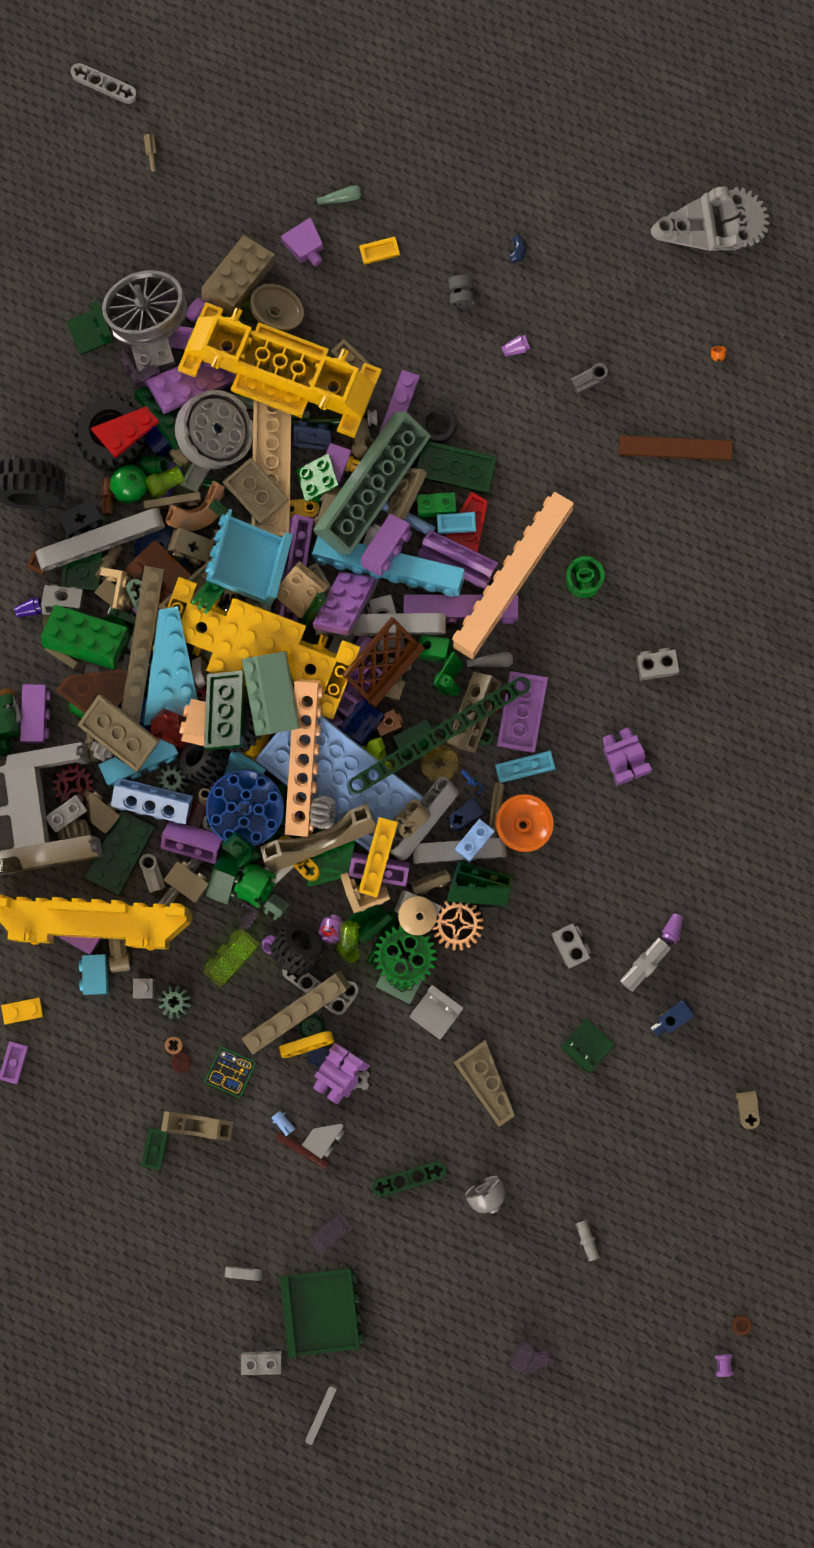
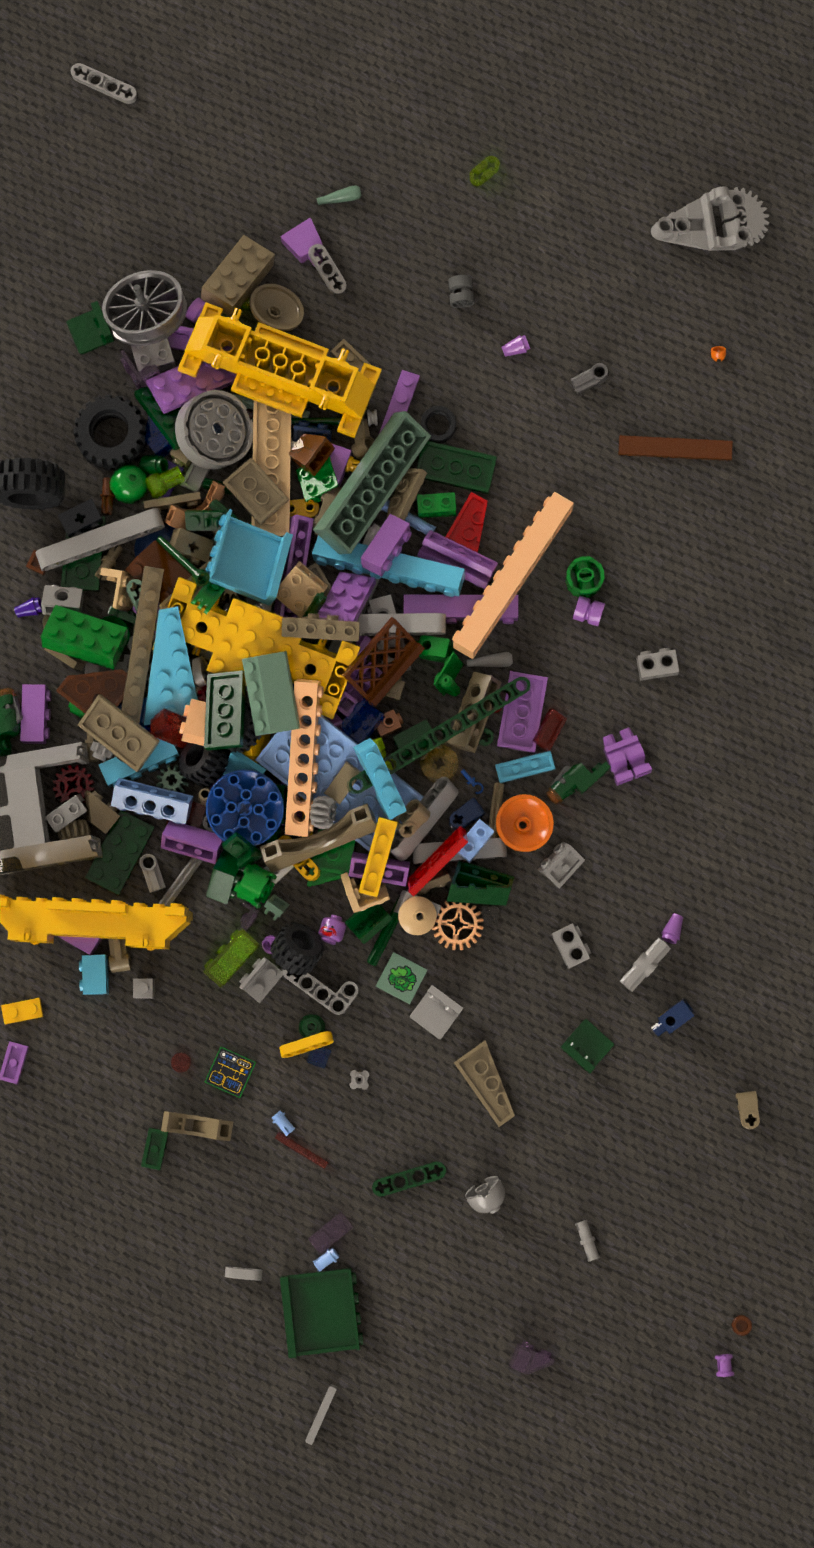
red wing [90,407,159,458] -> none
dark tan brick [94,579,116,607] -> none
dark tan axle [144,134,157,172] -> none
sand green gear [158,986,191,1019] -> none
dark tan brick [164,861,209,904] -> none
medium nougat bush [165,1037,183,1054] -> none
light grey brick [241,1351,283,1375] -> none
dark tan brick [242,970,351,1055] -> none
light grey slope [302,1124,345,1159] -> none
medium lavender hips [313,1043,371,1104] -> none
clear neon green piece [336,921,360,963] -> none
yellow tile [359,236,400,265] -> none
green gear [374,925,437,988] -> none
medium azure tile [437,512,476,534] -> none
dark blue arm [509,235,526,263] -> none
none -> dark green piece [157,536,210,586]
none -> dark green plate [185,510,224,531]
none -> light grey bracket [239,957,283,1003]
none -> dark tan bracket [282,613,360,641]
none -> reddish brown torso [289,434,335,476]
none -> light grey beam [308,244,346,294]
none -> light blue pin [313,1248,339,1271]
none -> dark tan tile [324,761,361,804]
none -> medium azure arch [353,738,407,820]
none -> red tile [407,826,468,897]
none -> clear neon green beam [469,156,500,186]
none -> clear red tile [533,708,567,751]
none -> light grey bracket [538,841,585,889]
none -> dark green plate [546,762,611,805]
none -> medium lavender wheel [573,596,605,627]

